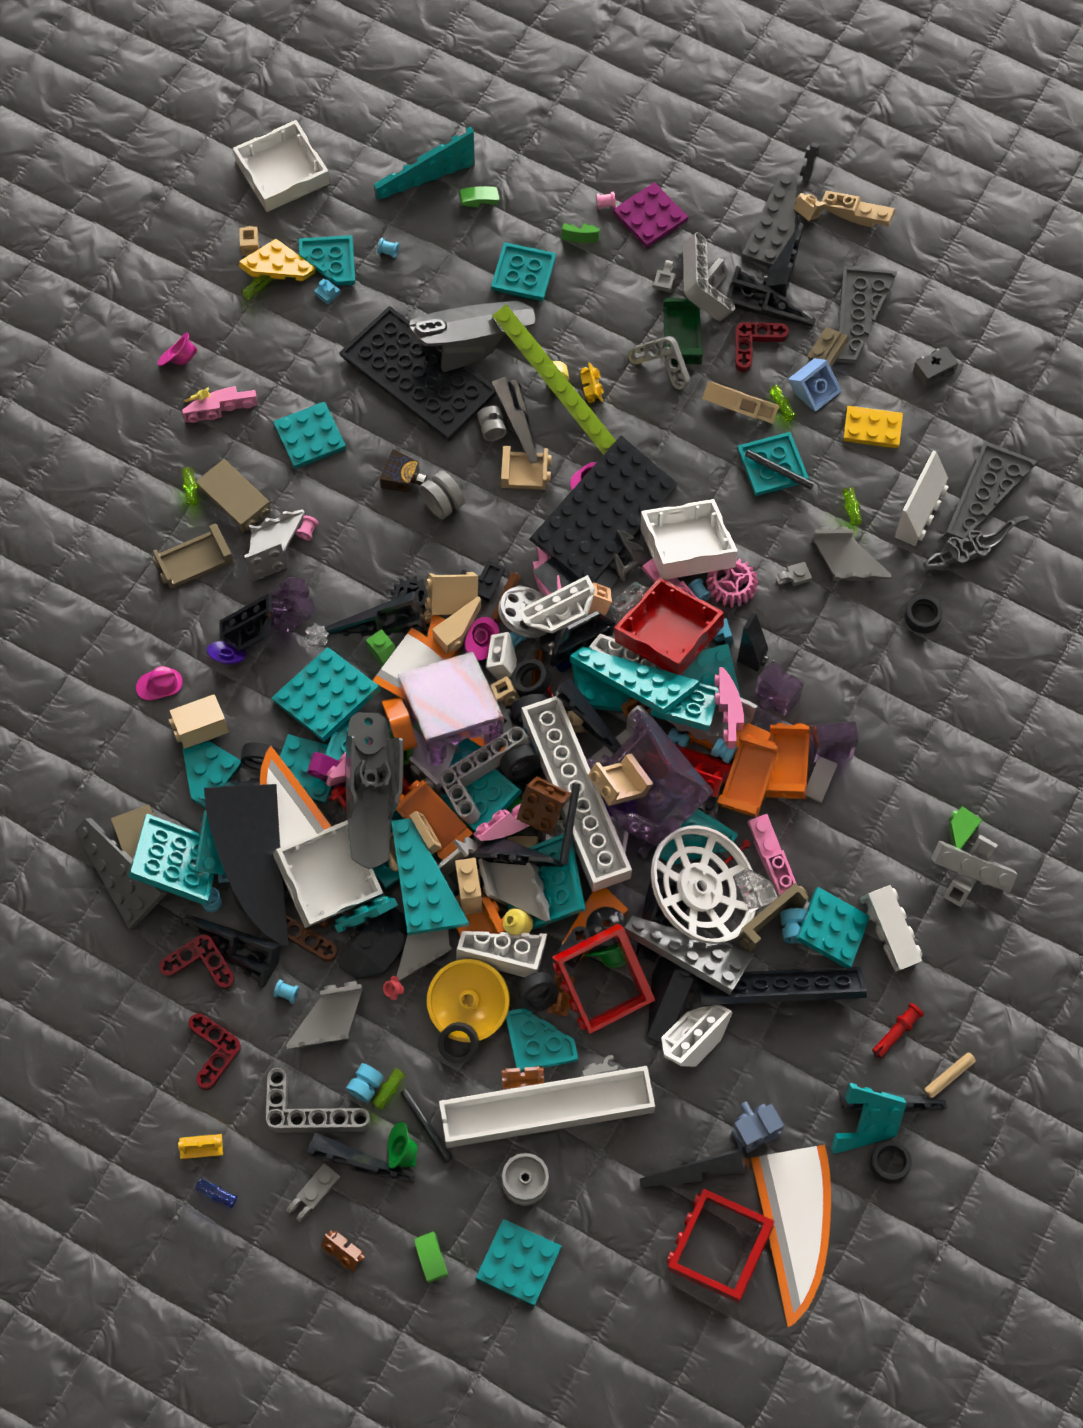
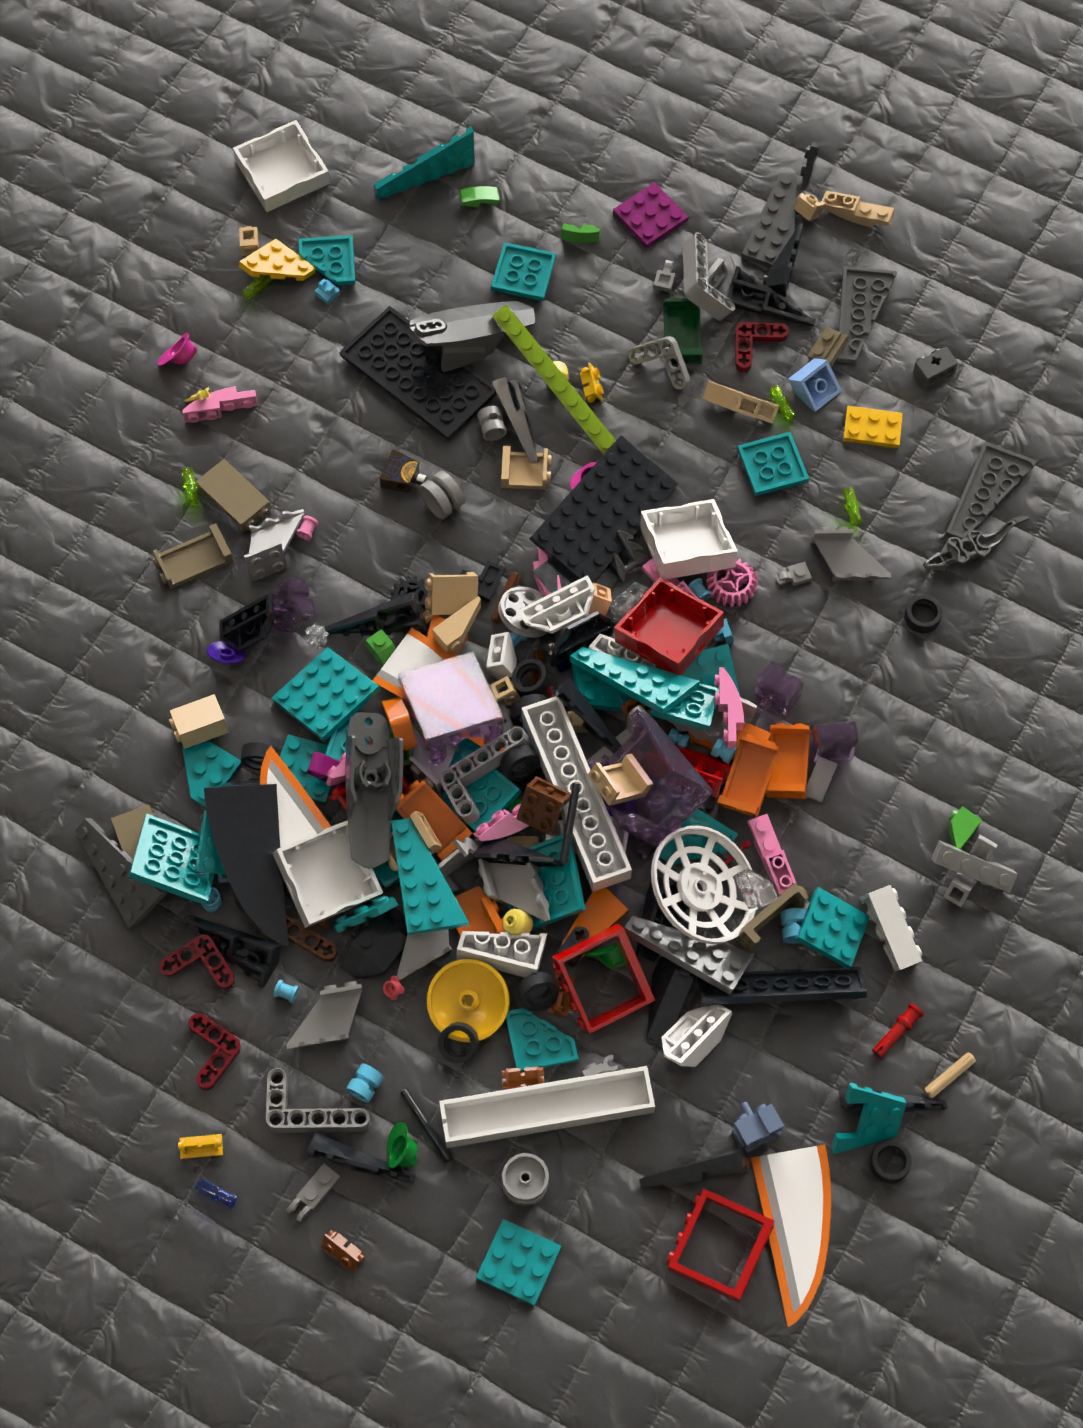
dark pink piece [136,666,182,701] -> none
teal plate [273,401,346,469] -> none
clear neon green pin [371,1068,406,1110] -> none
medium azure bush [377,238,400,258] -> none
bright green slope [414,1232,448,1283] -> none
tan brick [455,858,482,915] -> none
dark pink piece [465,617,499,660] -> none
black dish [586,907,627,946] -> none
bright pink bush [596,192,616,210] -> none
black wedge [737,612,769,672] -> none
black bar [745,450,815,490] -> none
white slope [895,450,949,546] -> none

